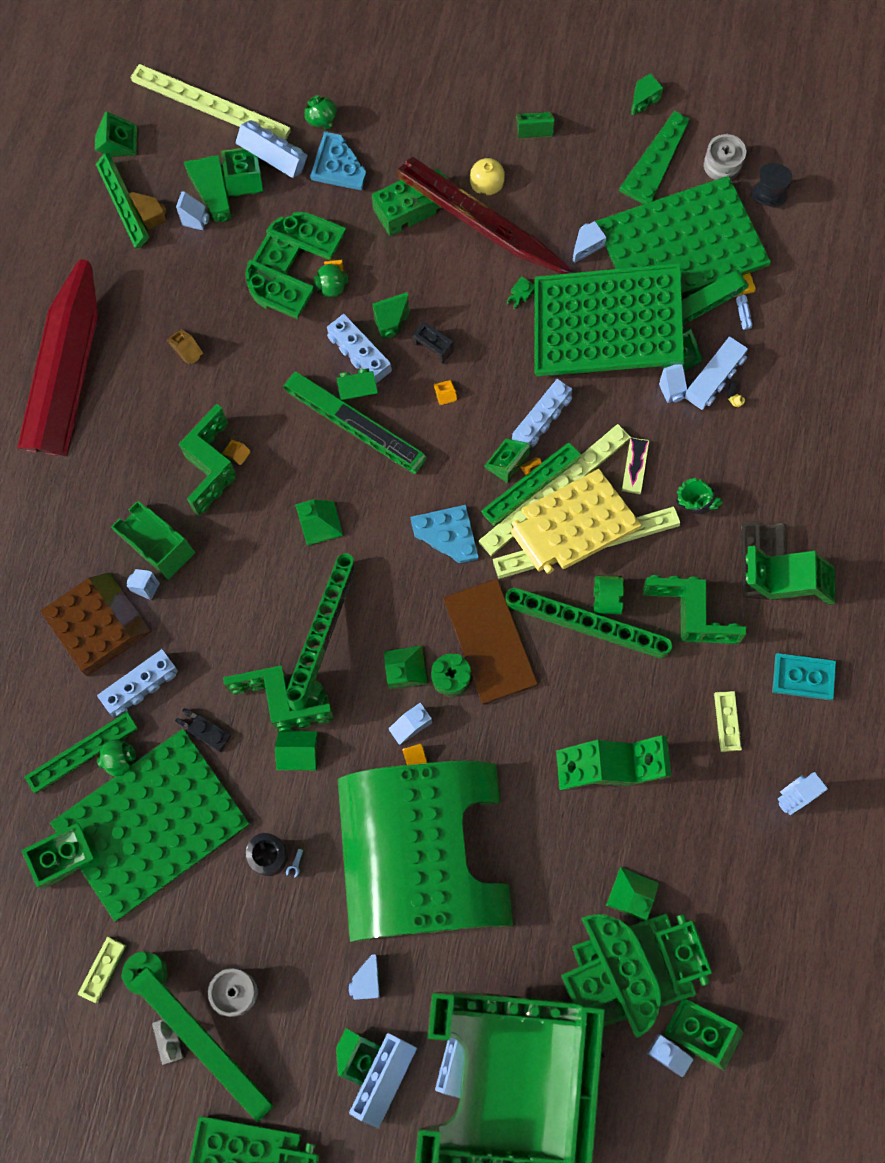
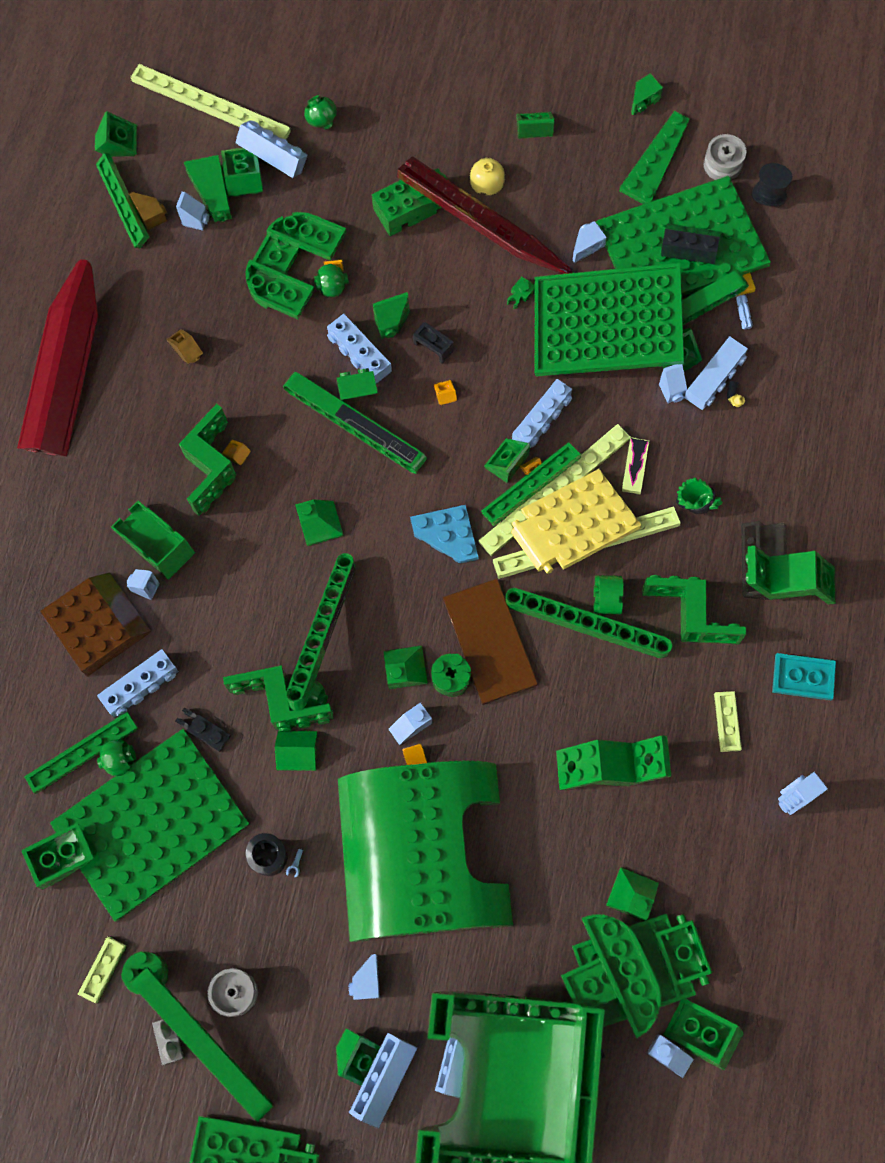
dark azure plate [311,132,366,190] -> none
none -> black slope [661,223,721,264]

